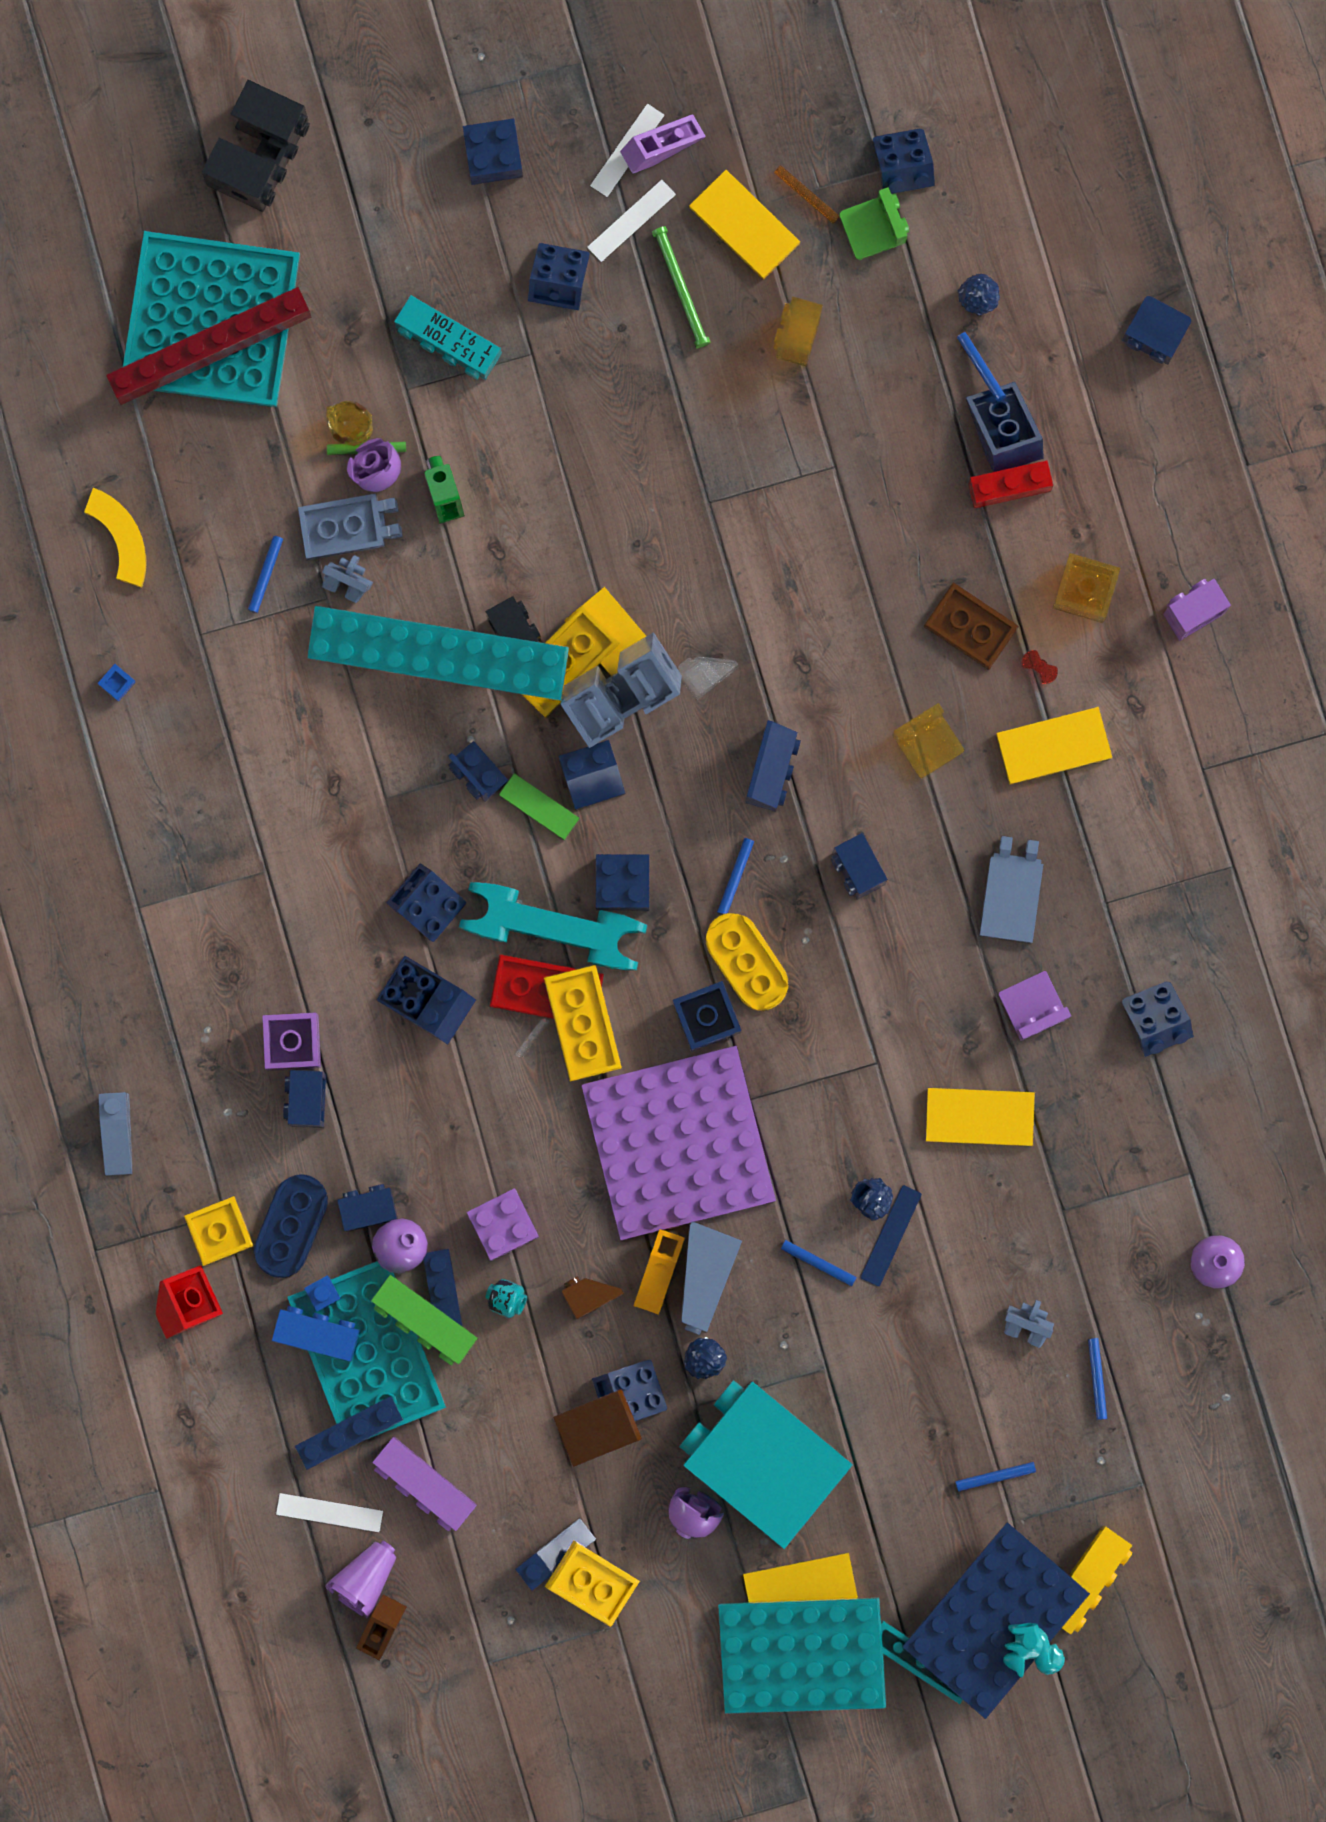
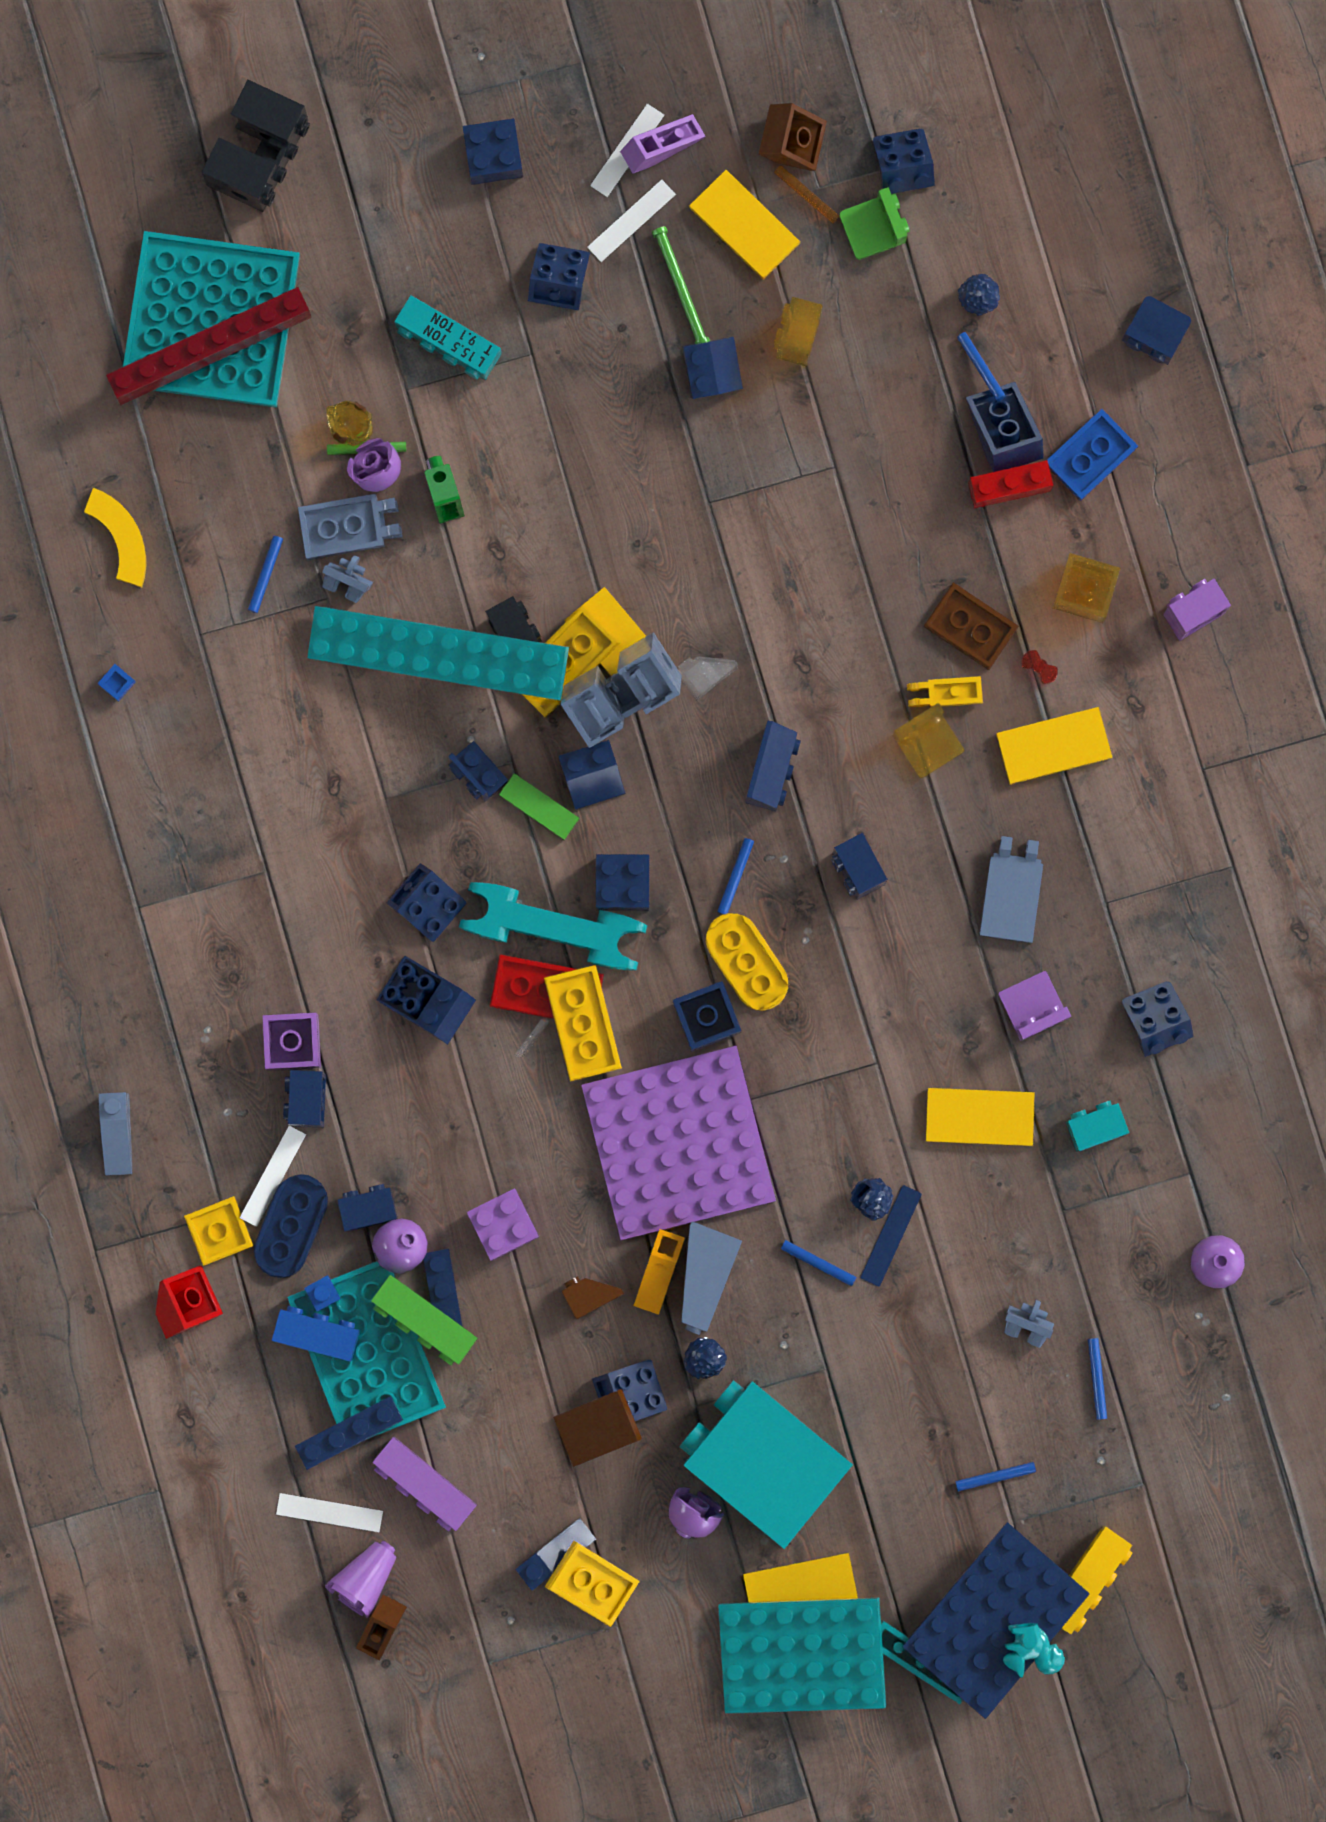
teal head [485,1279,527,1318] -> none
none -> white sticker [240,1126,306,1227]
none -> dark blue slope [682,337,743,399]
none -> reddish brown slope [759,103,827,171]
none -> yellow hinge [907,676,983,707]
none -> blue plate [1047,409,1138,501]
none -> teal brick [1066,1101,1129,1152]

